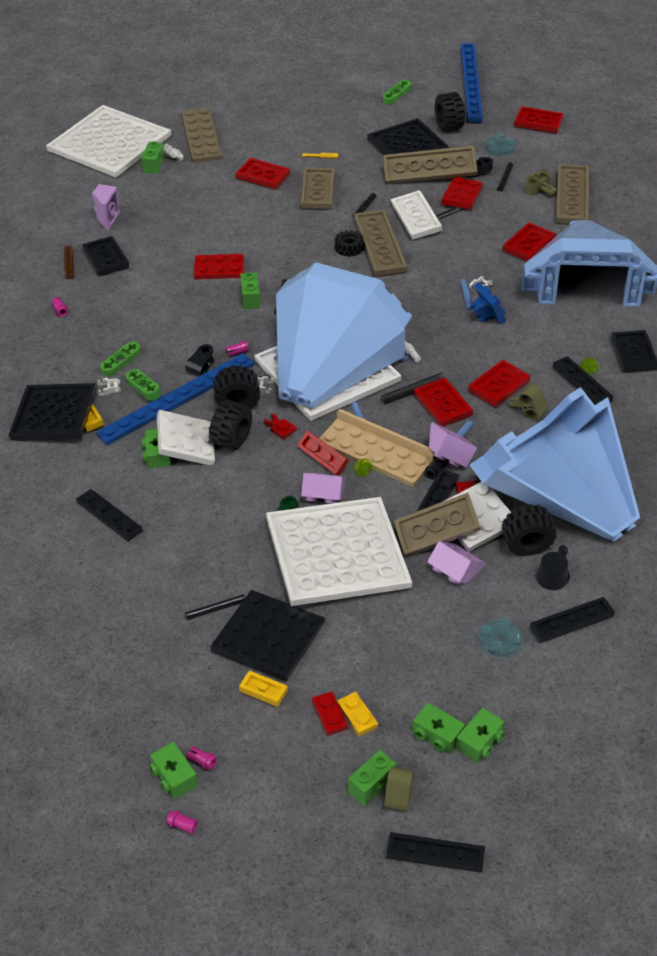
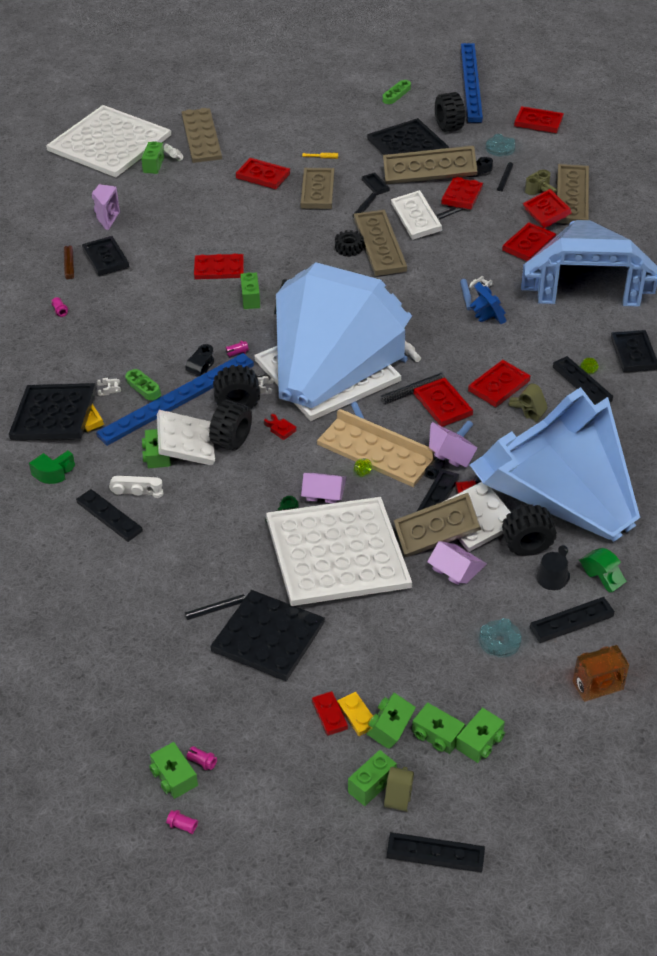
bright green beam [100,342,141,376] -> none
yellow plate [239,670,288,707] -> none
red plate [297,430,349,476] -> none
none -> green brick [29,451,75,484]
none -> white plate [109,476,164,498]
none -> black tile [362,172,390,195]
none -> bright green brick [367,693,416,749]
none -> red plate [523,189,572,228]
none -> clear orange brick [573,645,629,702]
none -> green brick [579,548,627,593]

